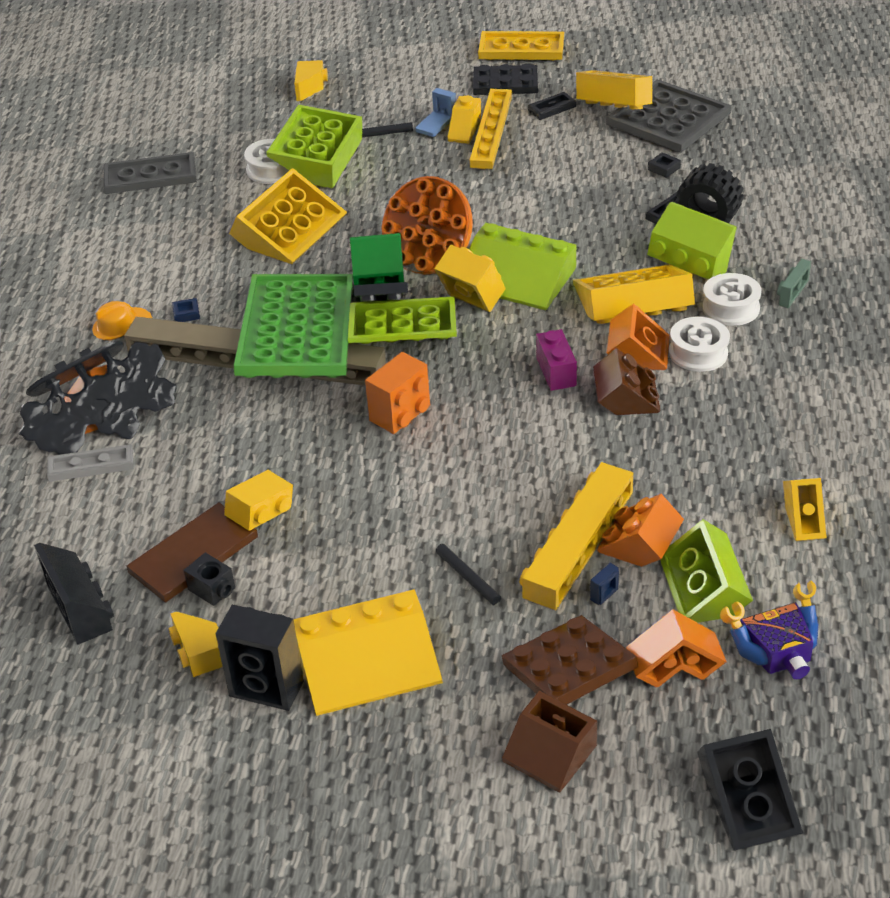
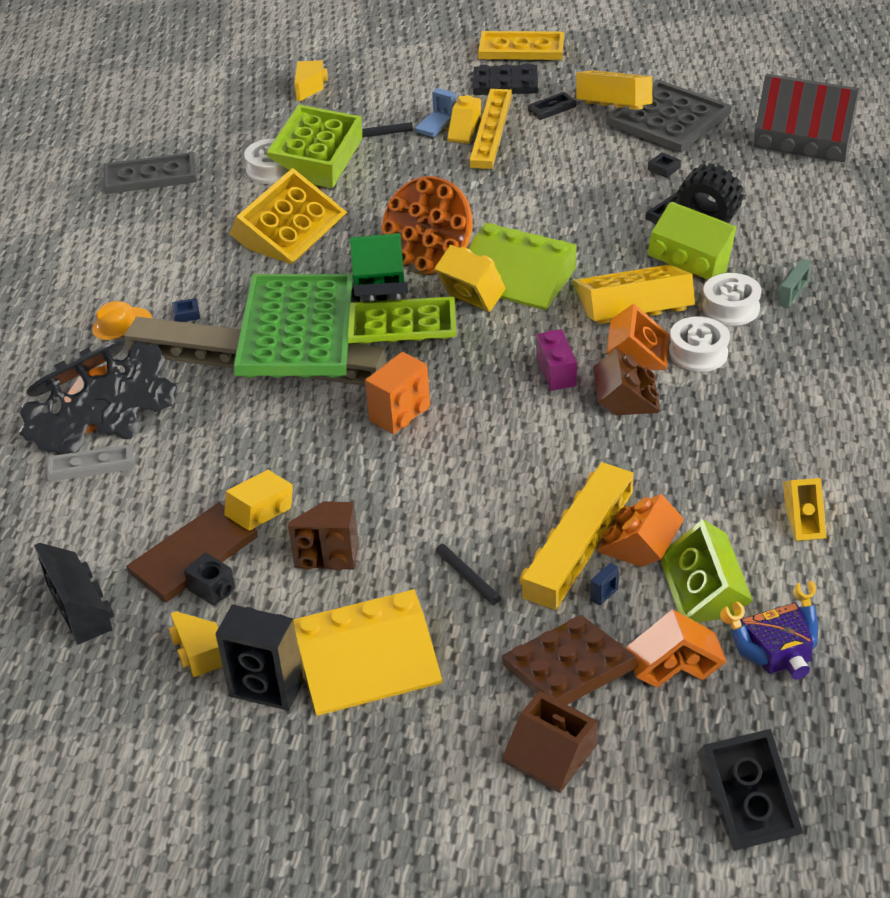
none -> reddish brown slope [288,501,359,570]
none -> dark grey slope [754,74,859,163]

